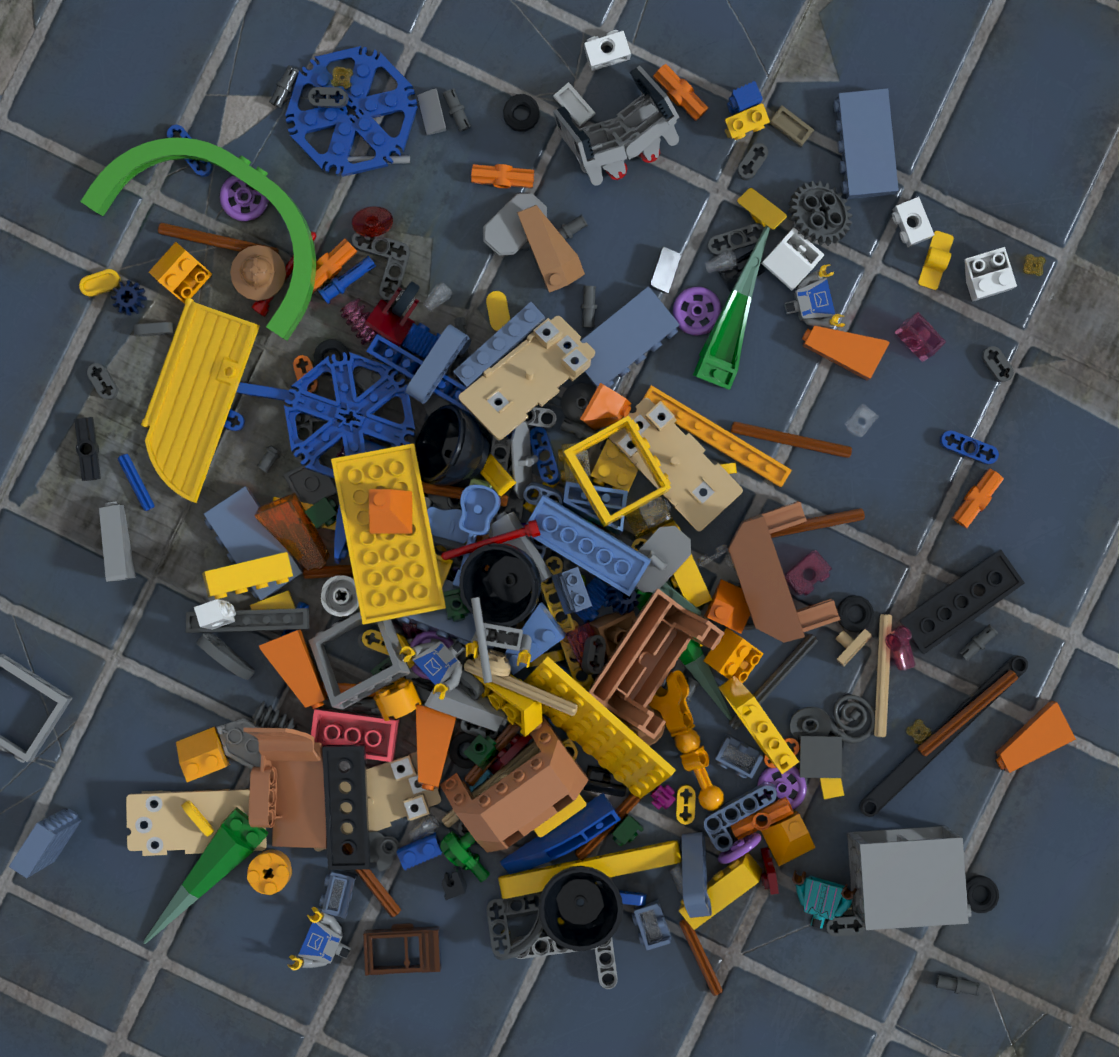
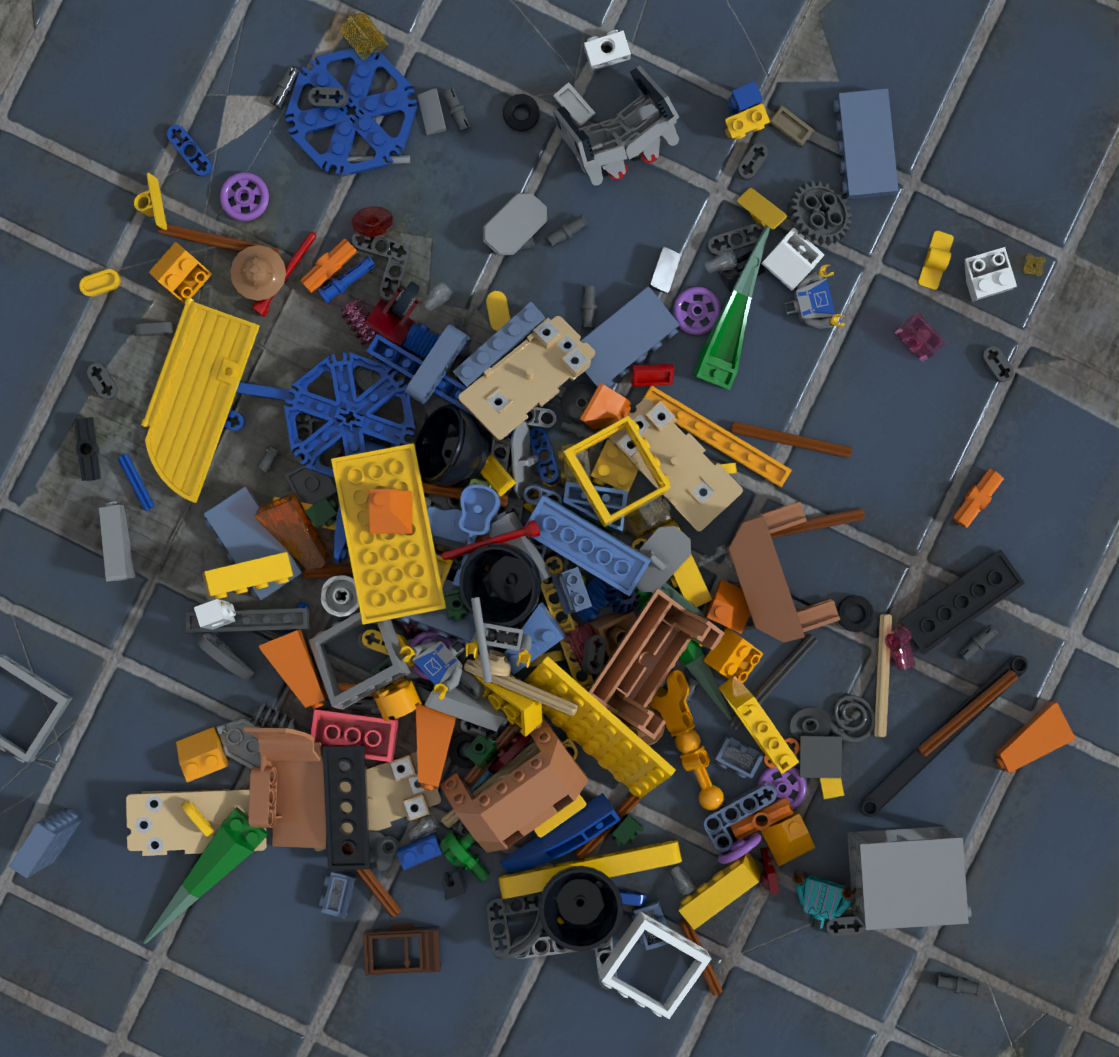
bright green arch [80,138,316,341] -> none
dark blue gear [111,280,147,316] -> none
light orange brick [247,850,292,895] -> none
yellow tile [250,590,296,610] -> none
torso [287,907,351,970] -> none
orange beam [293,355,318,393] -> none
black tyre [313,339,350,376] -> none
clear yellow plate [331,67,353,89] -> none
orange piece [471,164,534,189] -> none
medium nougat wedge [517,205,585,293] -> none
black slope [584,765,627,797] -> none
magenta gear [650,784,676,810] -> none
orange piece [653,64,709,121] -> none
yellow beam [676,784,696,825] -> none
sand blue beam [682,832,712,918] -> none
clear pink brick [784,550,832,596] -> none
orange slope [802,325,890,381] -> none
tan tile [836,629,872,667] -> none
clear brick [844,404,879,437] -> none
white brick [892,197,934,247] -> none
clear yellow plate [906,719,931,744] -> none
blue beam [940,430,999,464] -> none
black tyre [966,876,999,913] -> none
none -> yellow piece [134,173,167,230]
none -> clear yellow bracket [339,12,389,60]
none -> white window [598,911,711,1019]
none -> red tile [631,364,674,387]

